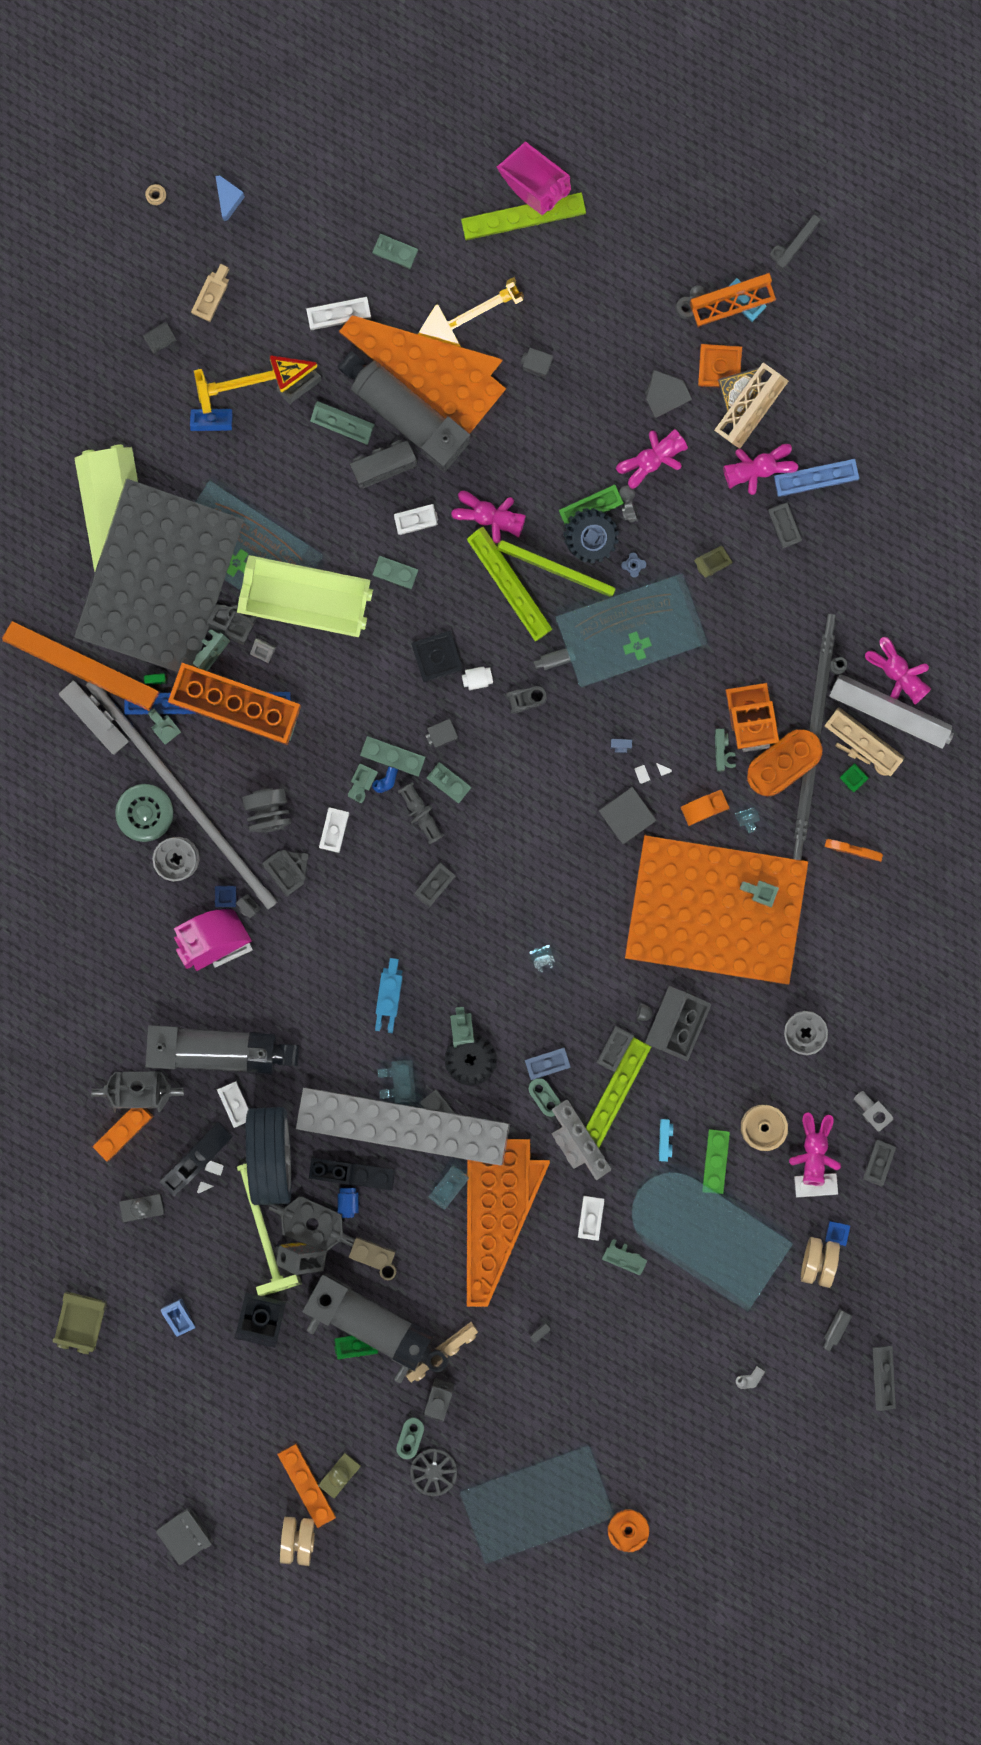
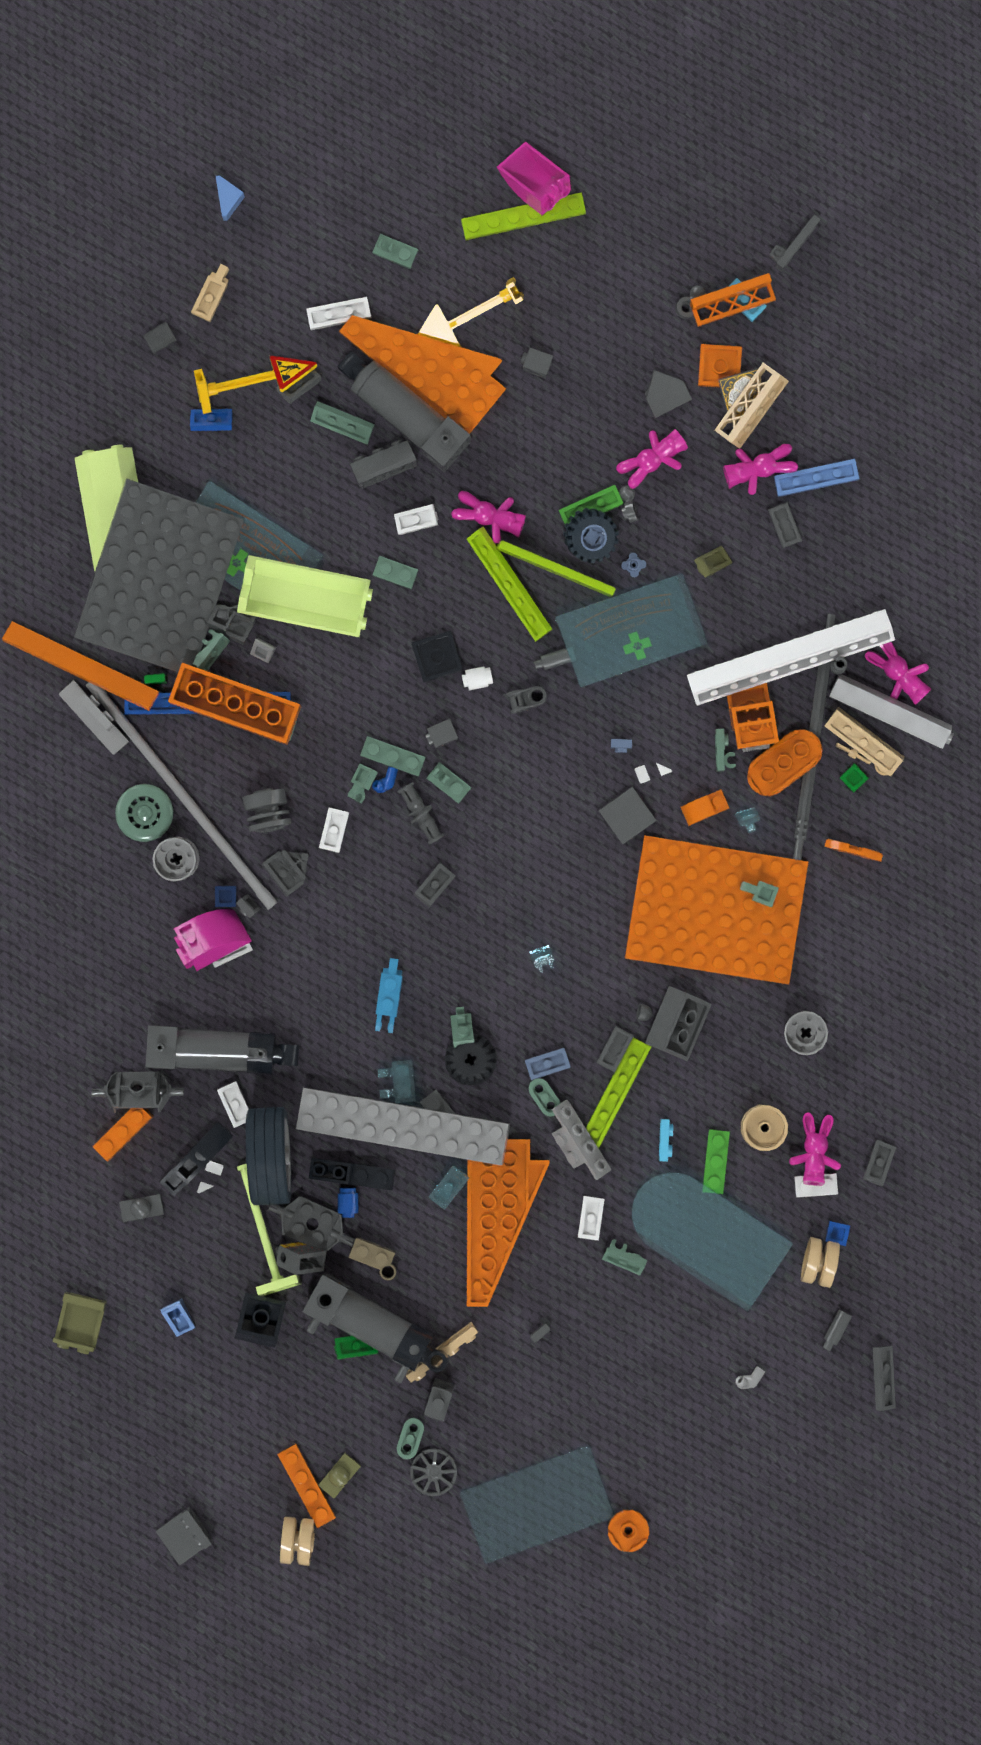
tan plate [145,184,166,205] -> none
sand green plate [148,708,181,745] -> none
light grey bracket [854,1091,894,1132] -> none
none -> white brick [687,609,895,706]

